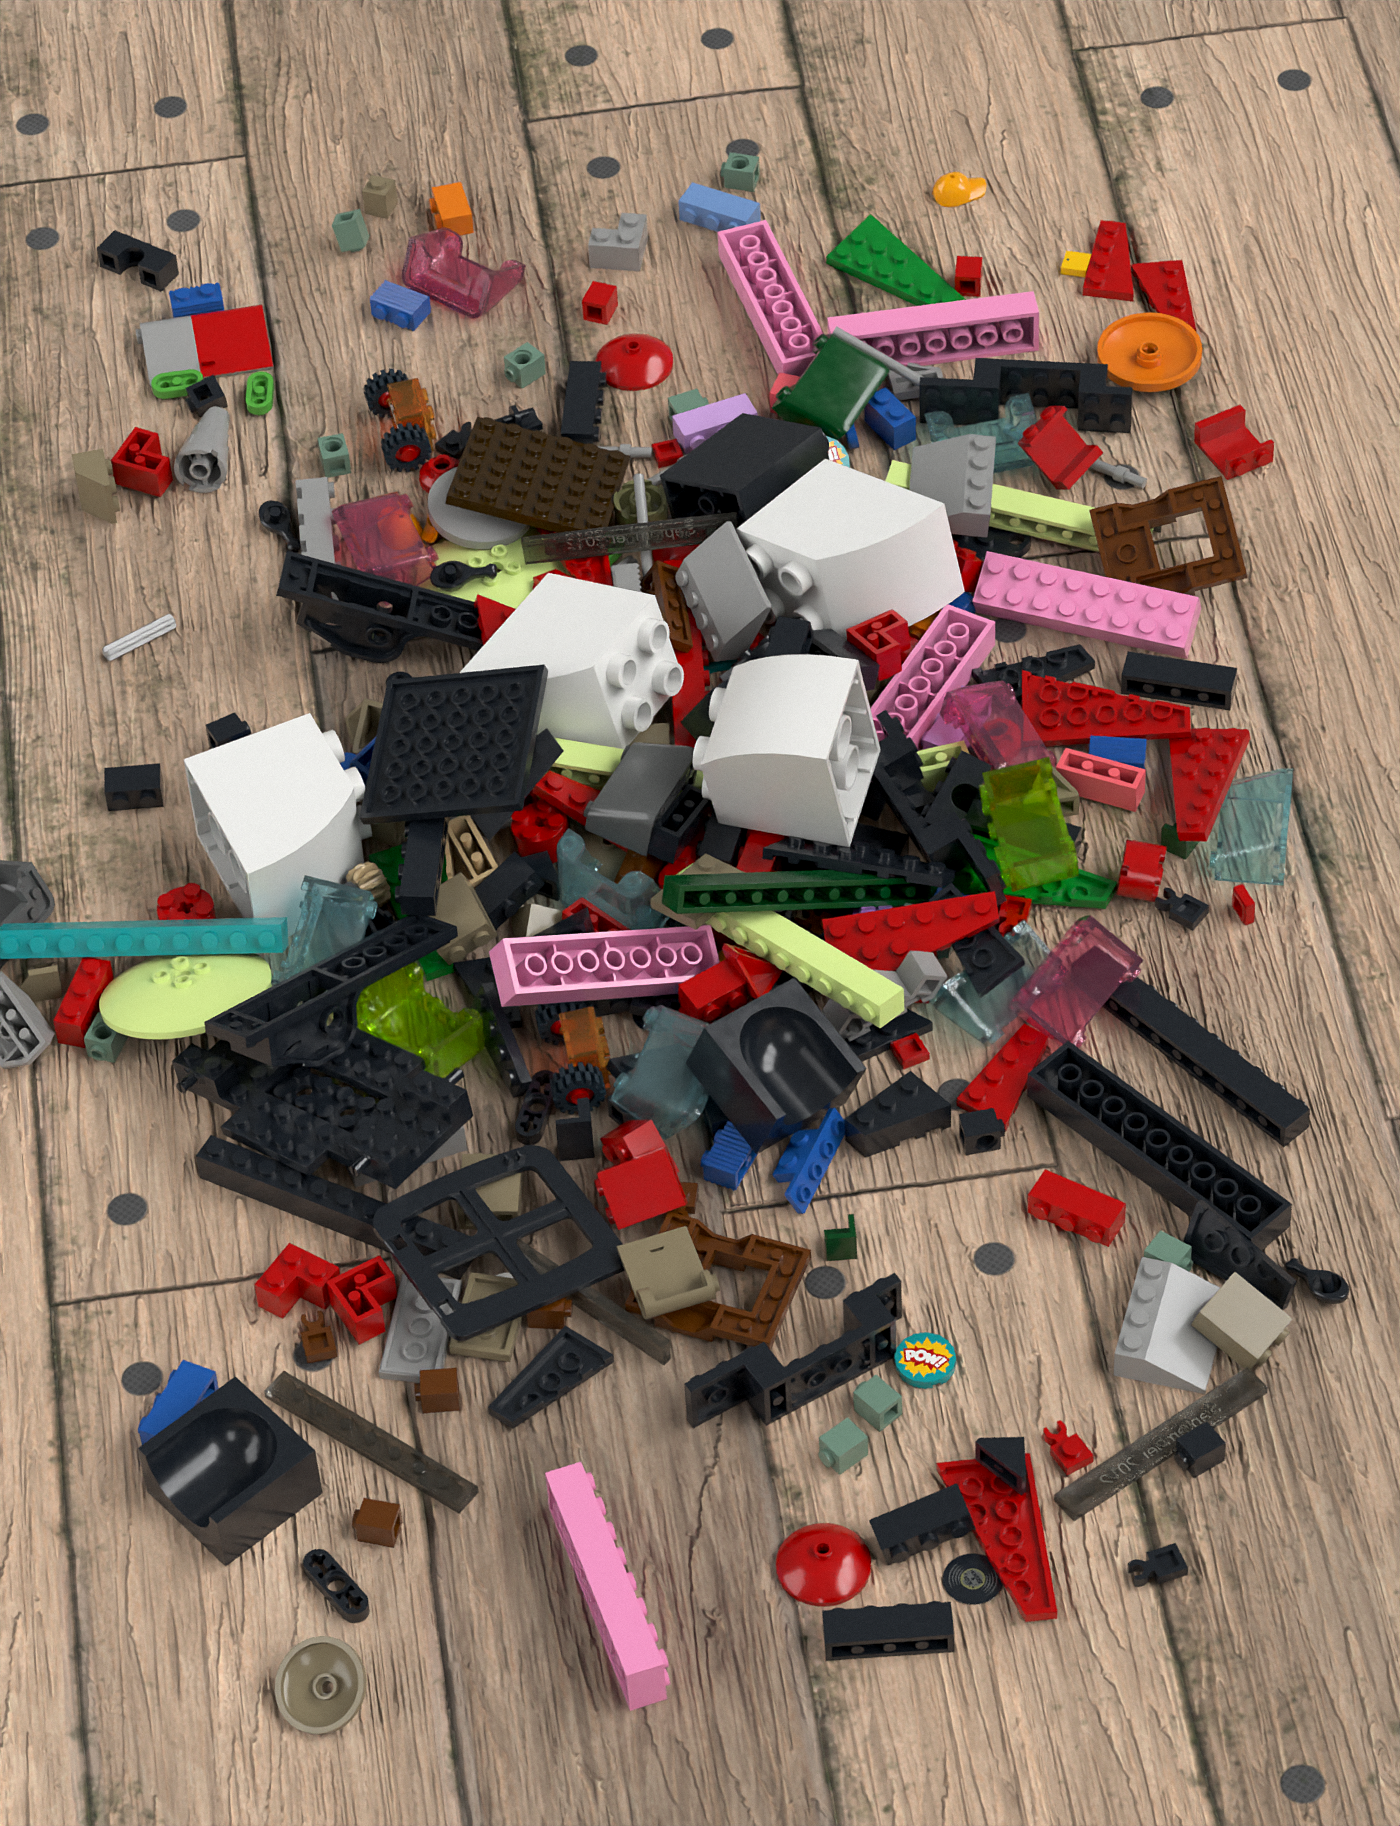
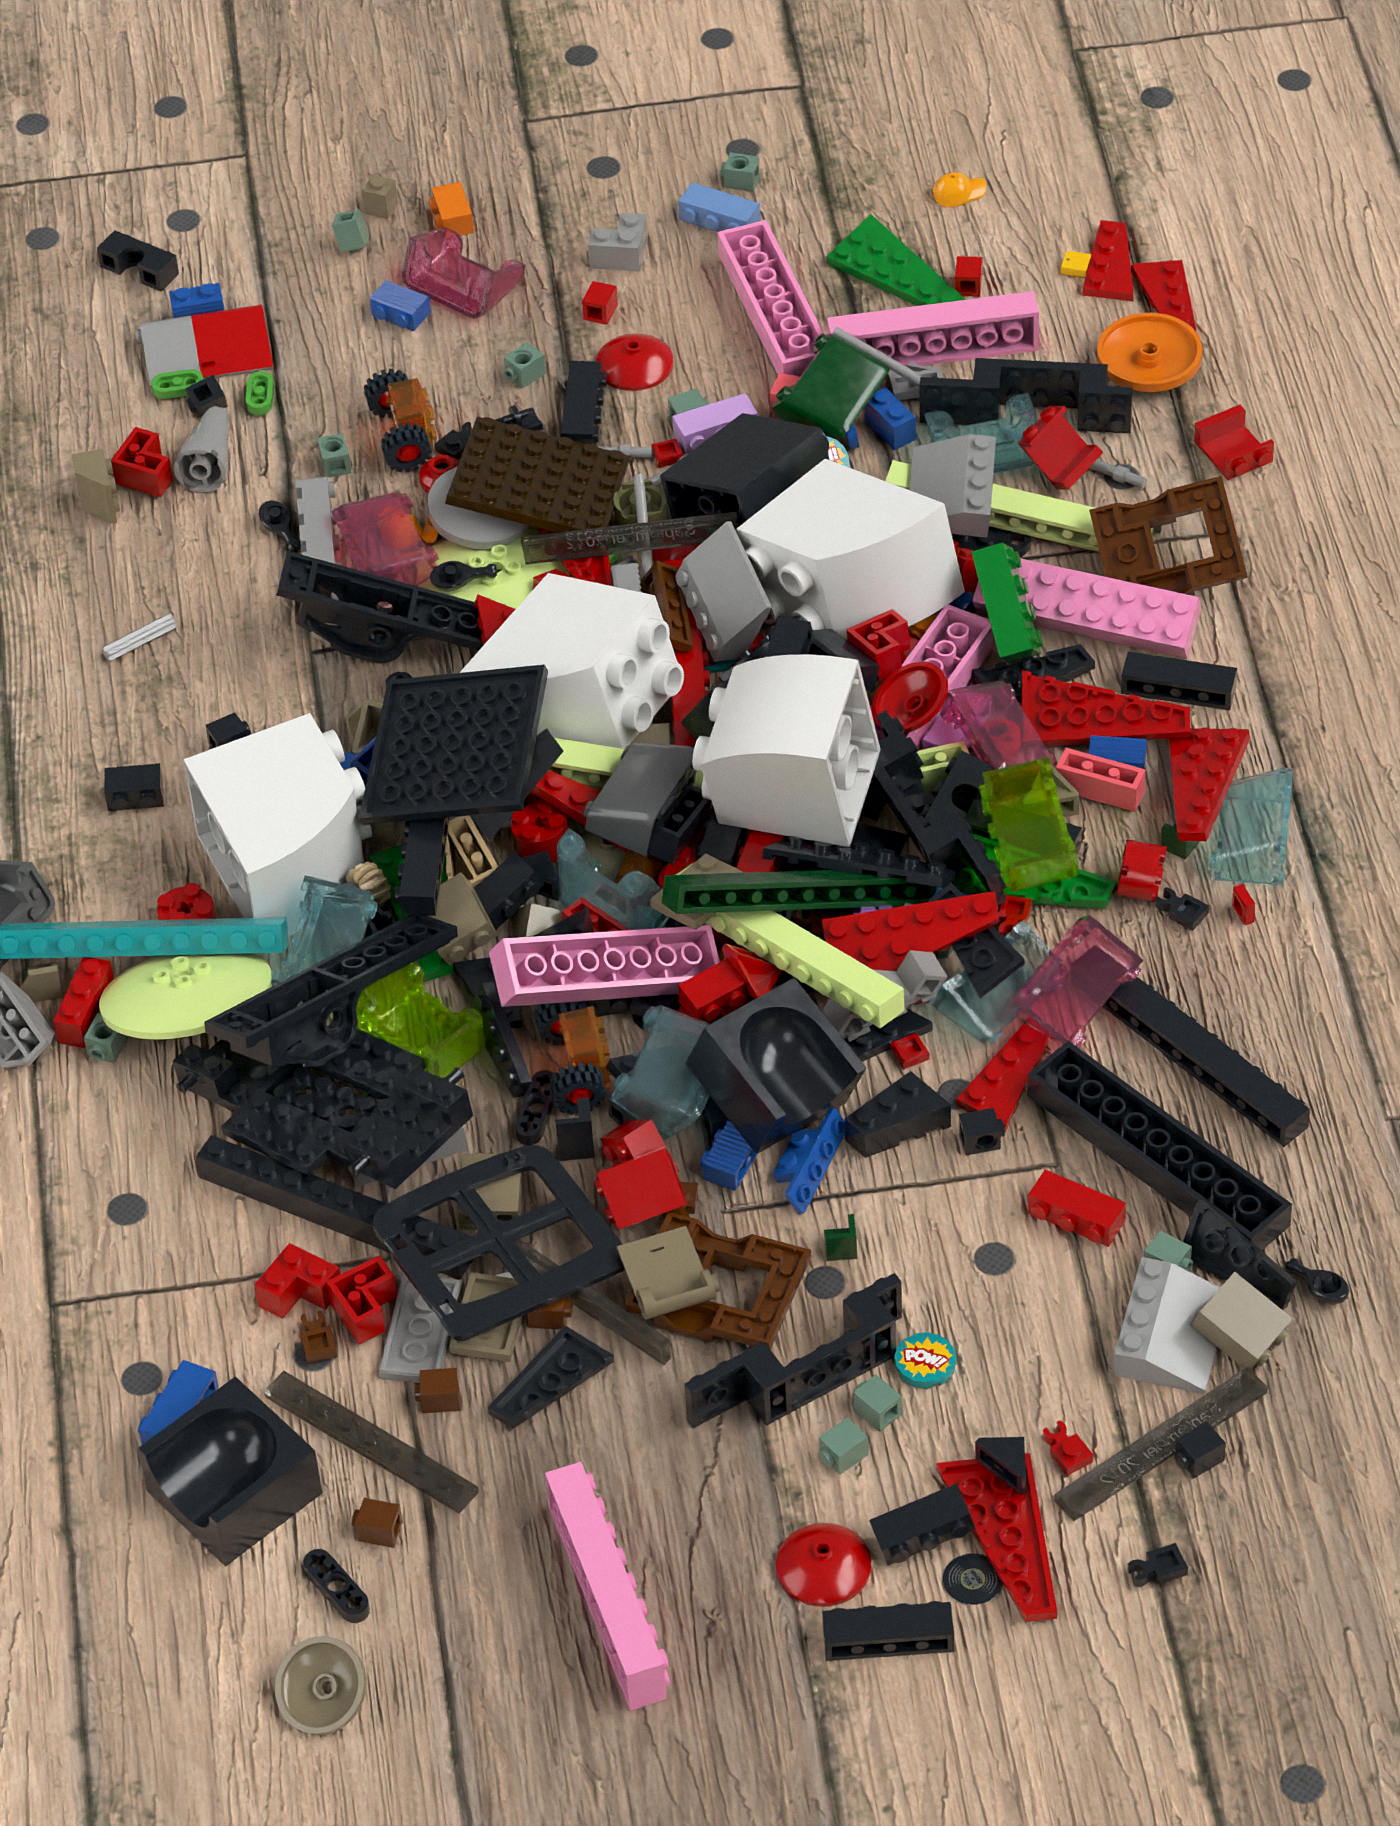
none -> red dish [871,661,948,733]
none -> green brick [971,542,1043,663]

